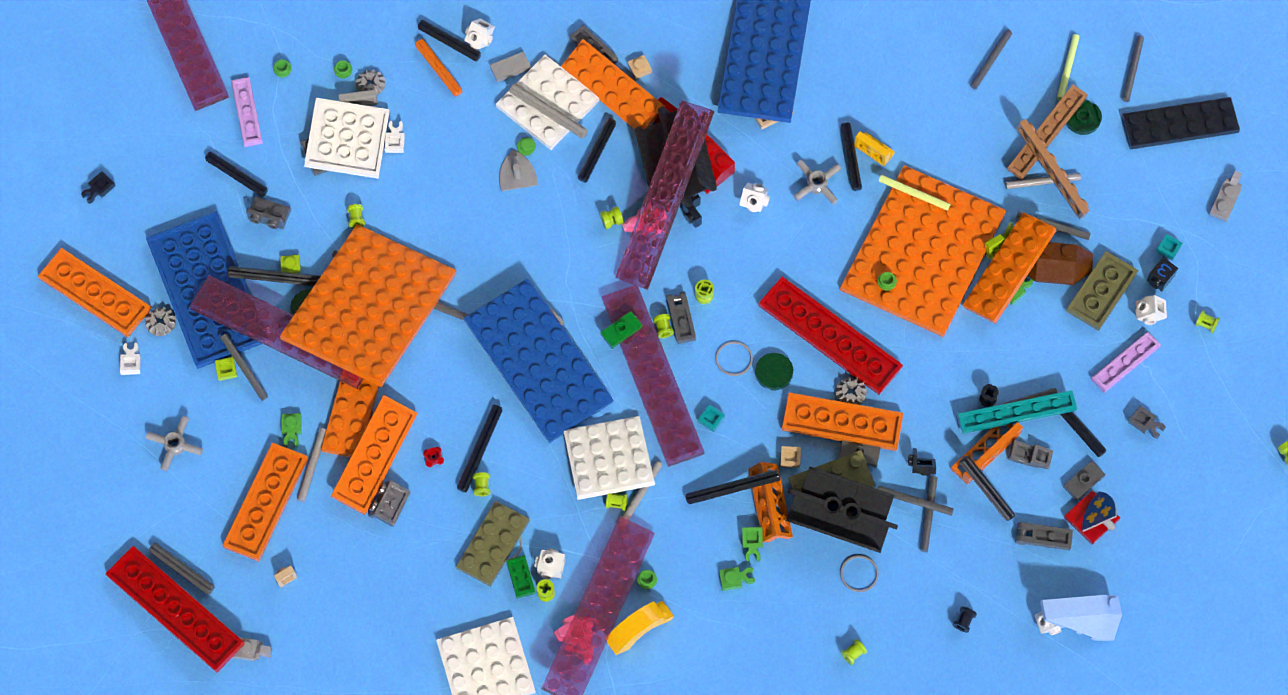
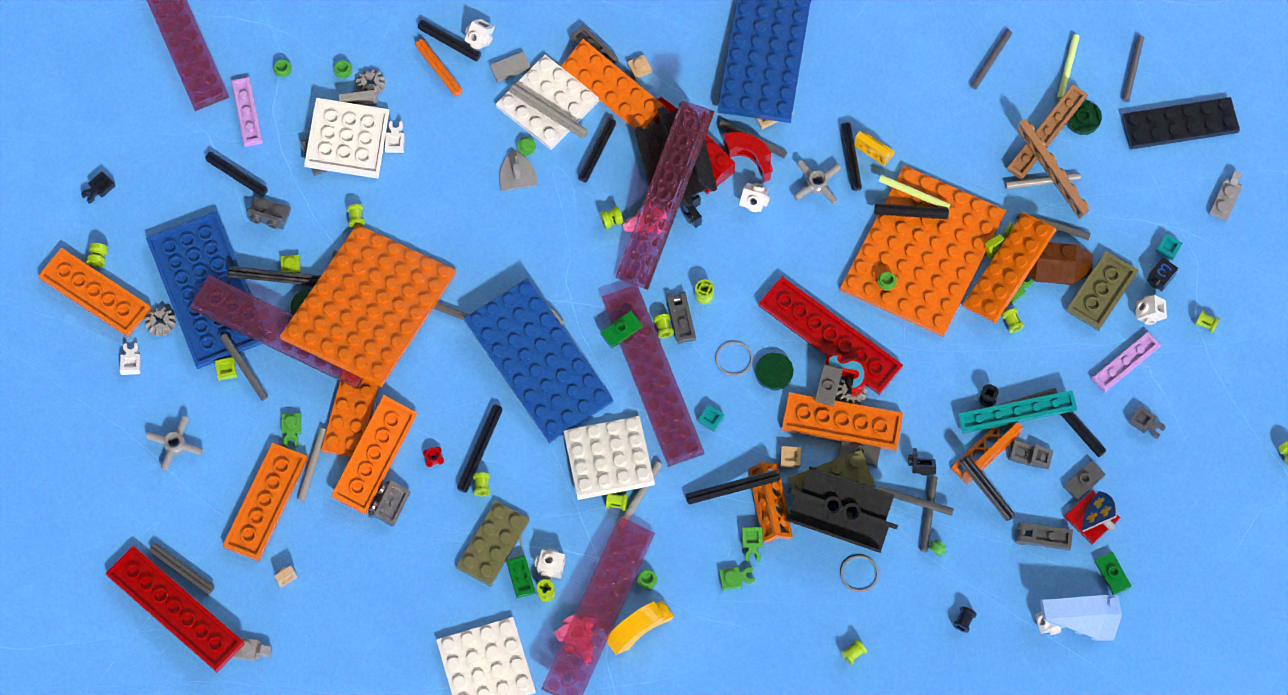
none -> lime wheel [86,243,108,268]
none -> dark grey bar [719,119,787,158]
none -> red arch [723,132,773,182]
none -> dark grey plate [814,364,843,407]
none -> animal [826,353,867,397]
none -> black axle [874,203,949,219]
none -> bright green plate [928,539,947,557]
none -> lime bush [1001,308,1025,333]
none -> green plate [1094,552,1131,595]

